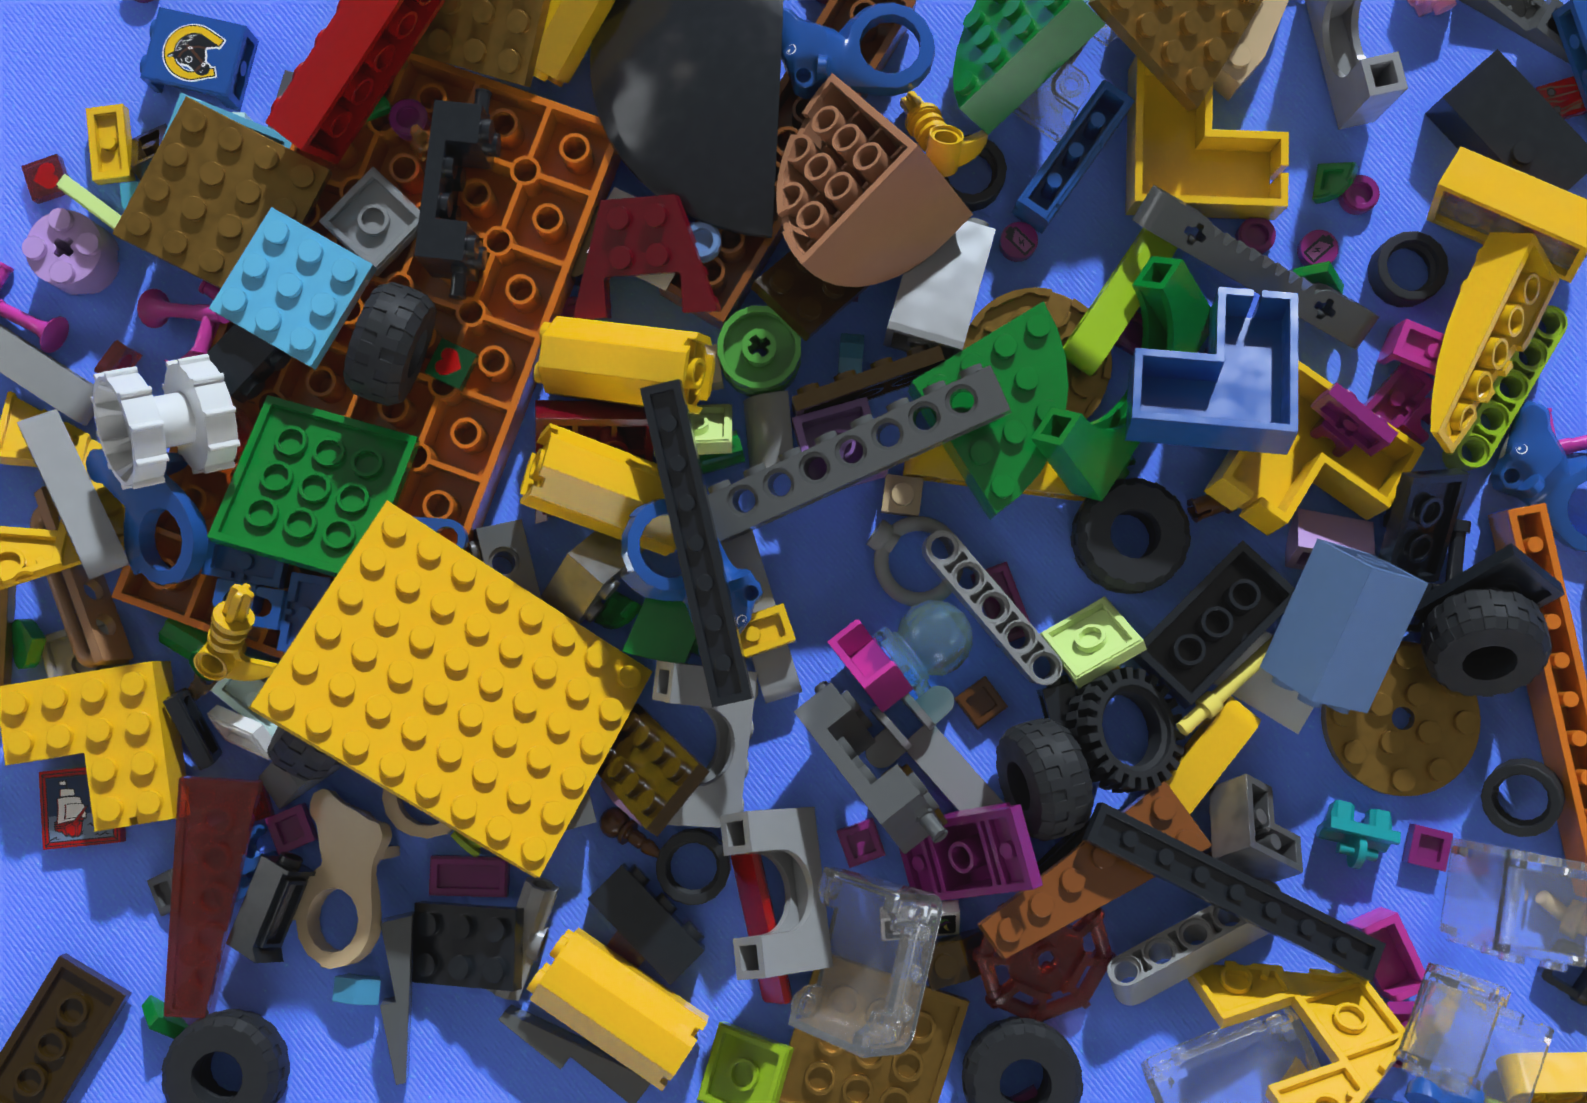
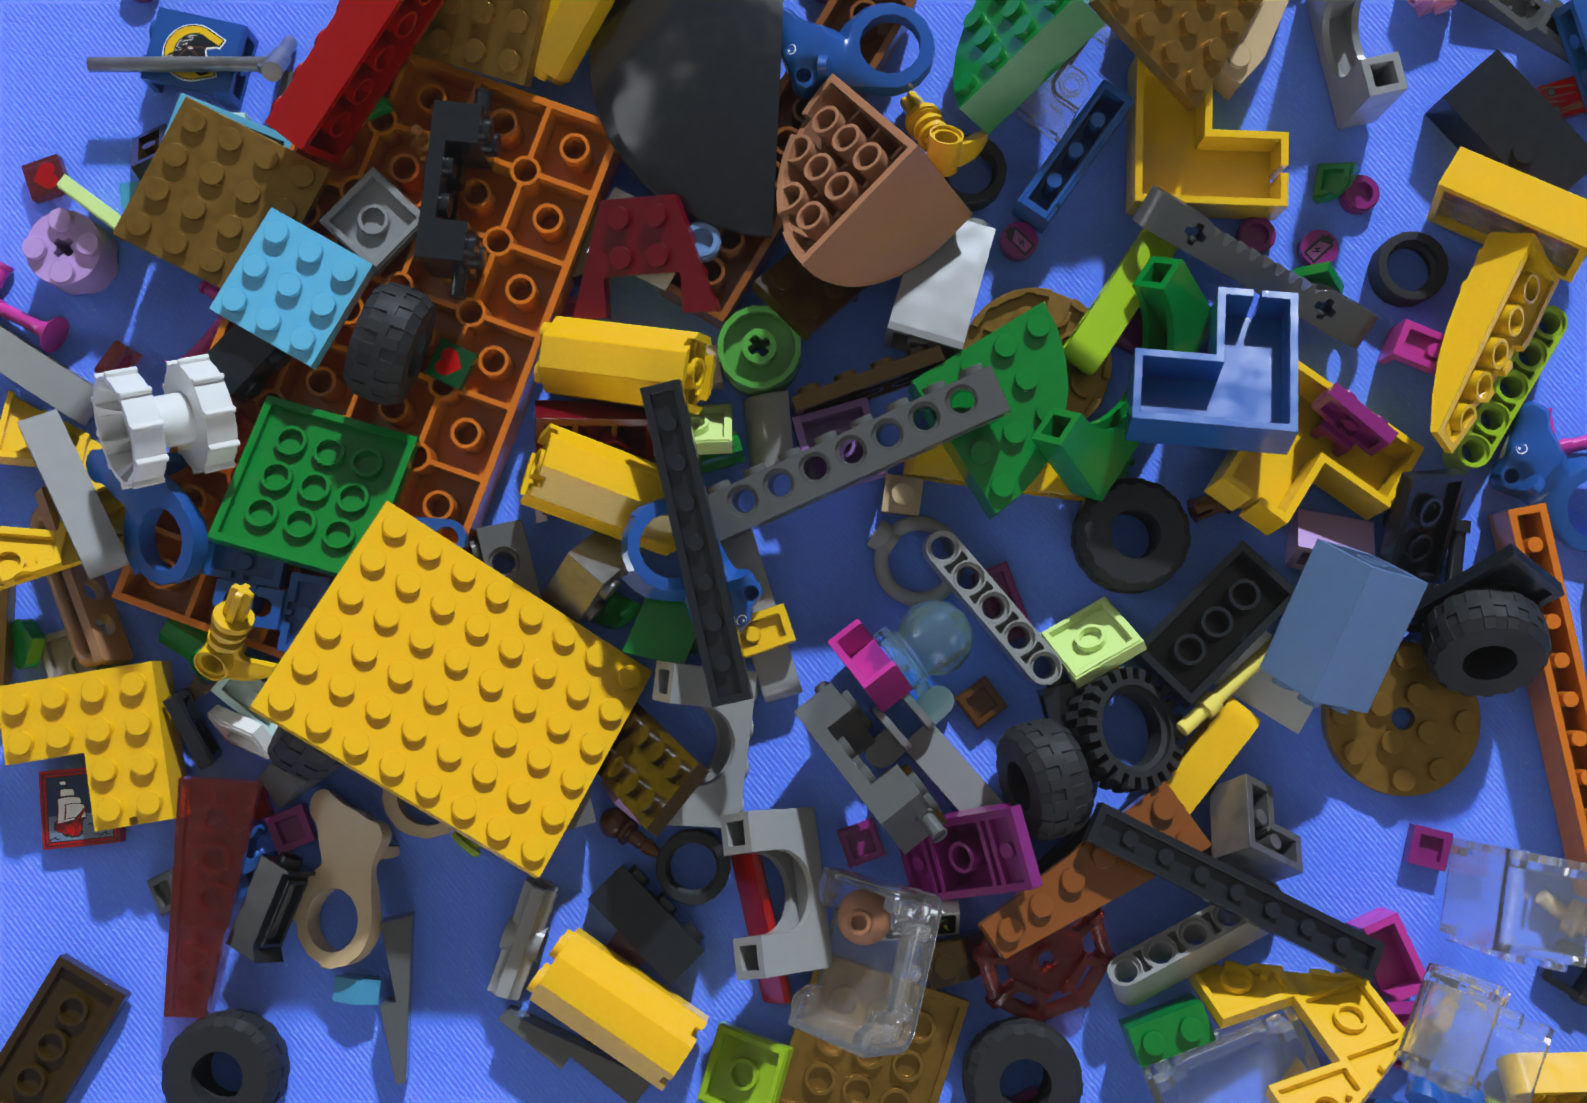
yellow plate [85,103,136,185] -> none
dark pink piece [137,288,230,355] -> none
green tile [141,995,188,1039] -> none
magenta tile [389,99,430,141] -> none
black plate [412,901,524,992] -> none
magenta tile [429,855,510,897] -> none
dark azure piece [837,333,864,375] -> none
teal hips [1316,800,1401,869] -> none
magenta plate [1364,363,1434,445] -> none
black tyre [1481,758,1565,837] -> none
none -> flat silver bar [86,35,298,82]
none -> nougat brick [837,888,892,945]
none -> green brick [1118,993,1216,1068]

